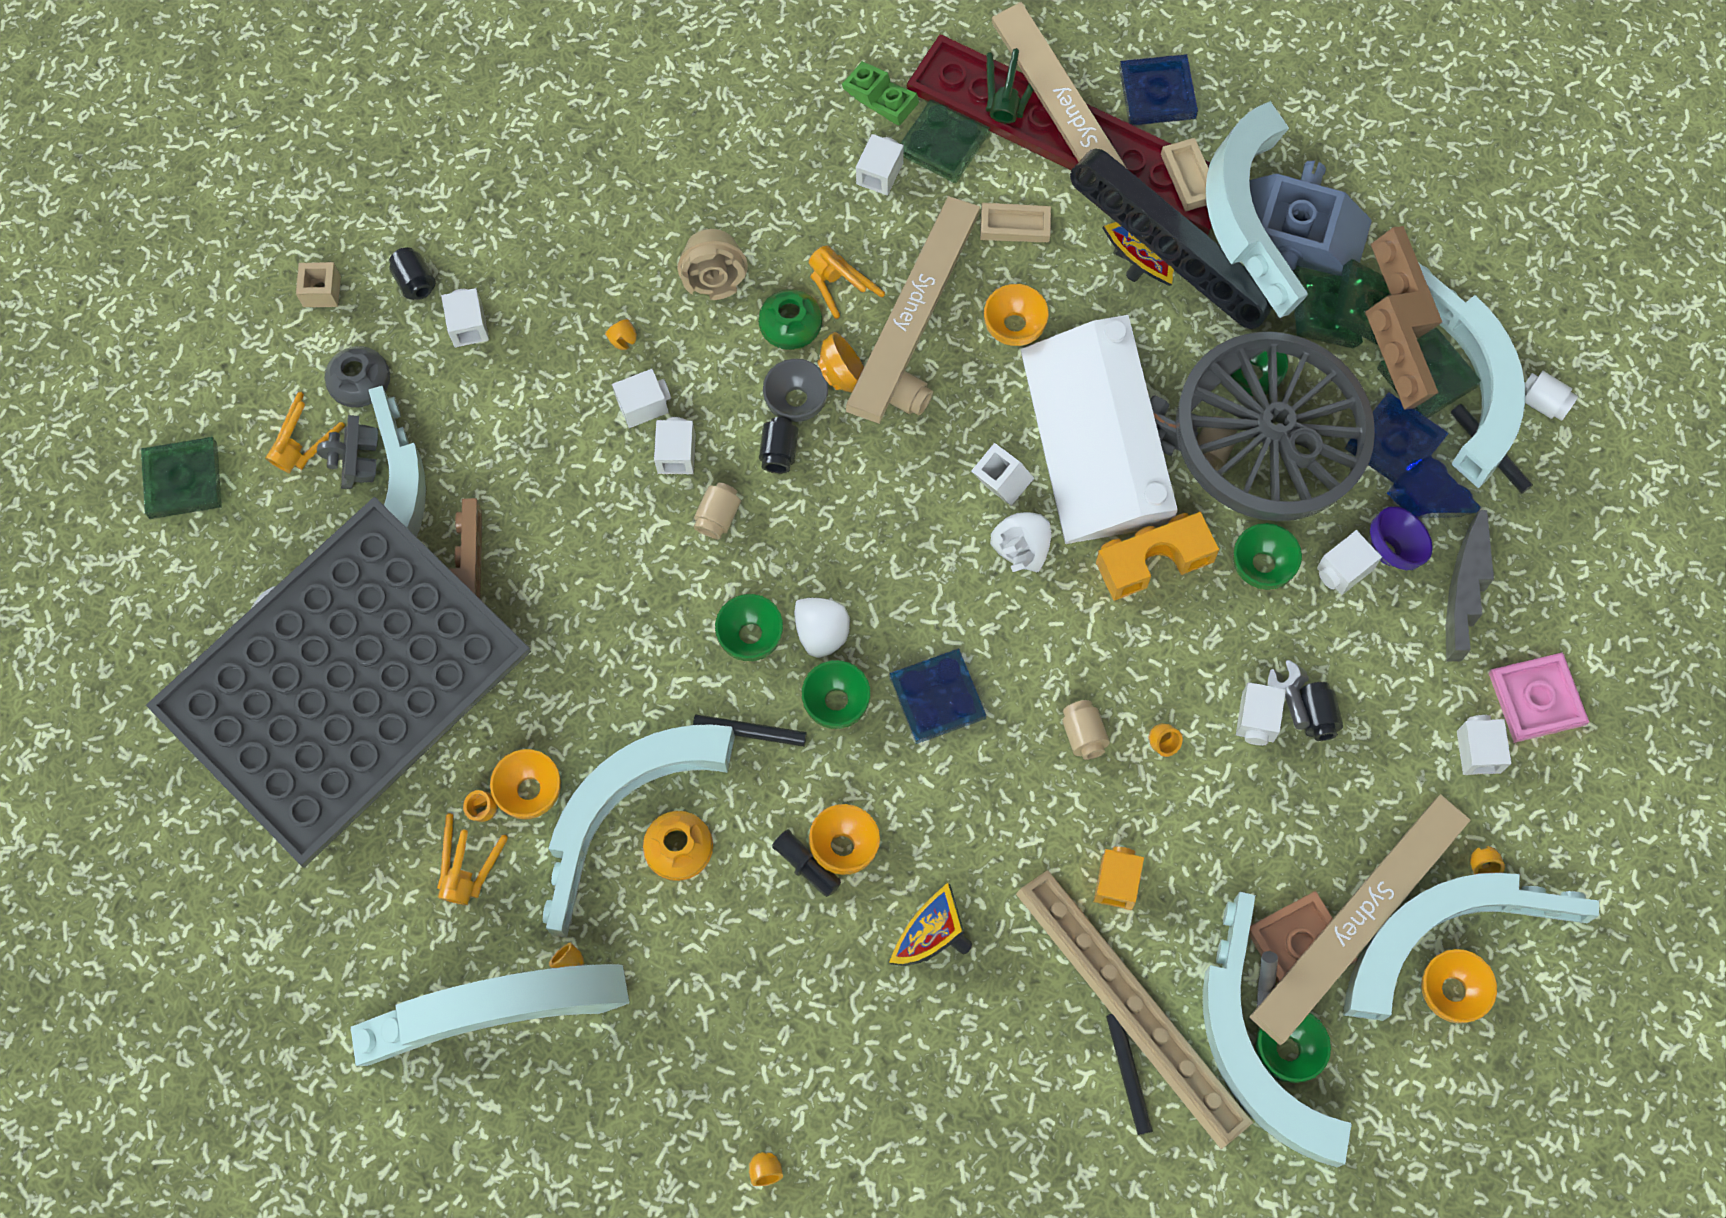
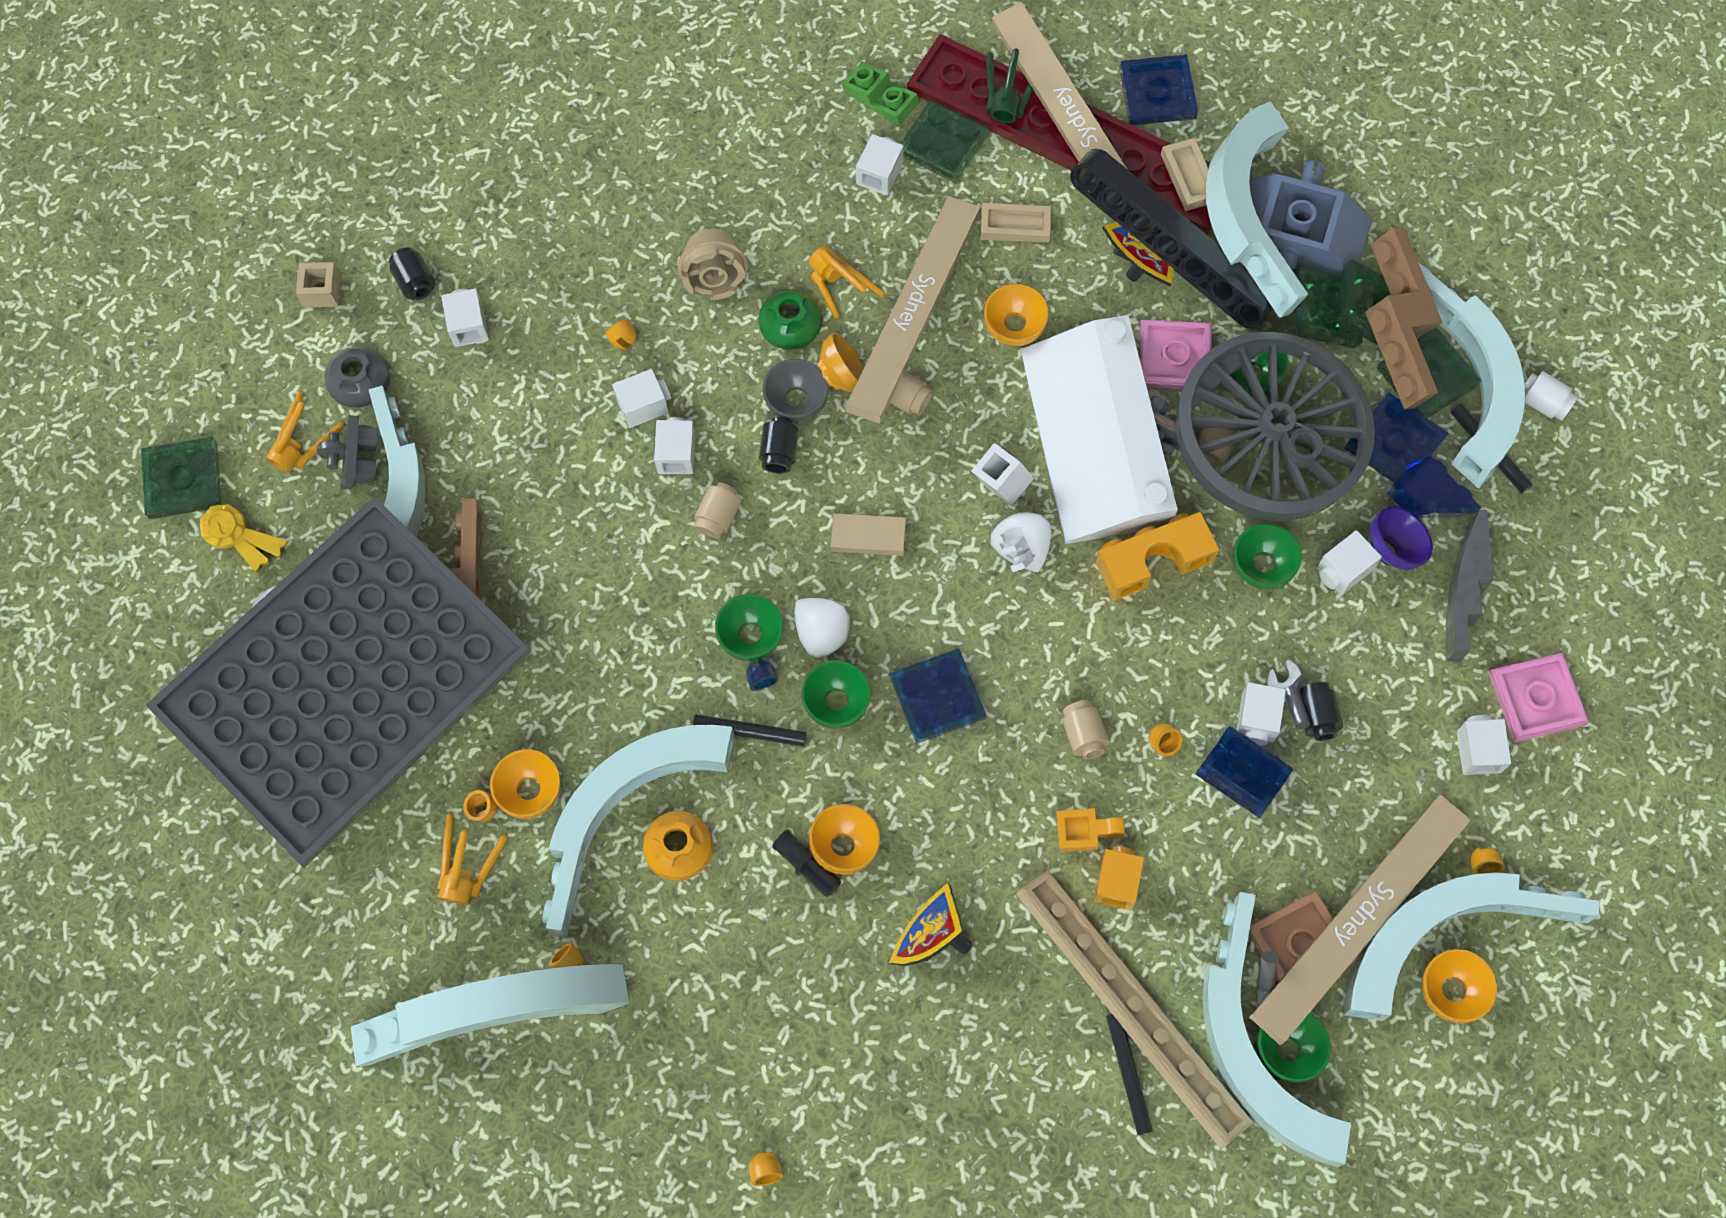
none -> yellow piece [200,504,288,573]
none -> clear blue hinge [746,659,779,691]
none -> tan tile [830,513,906,556]
none -> light orange plate [1056,808,1125,852]
none -> bright pink tile [1139,320,1212,390]
none -> clear blue bracket [1195,726,1293,819]

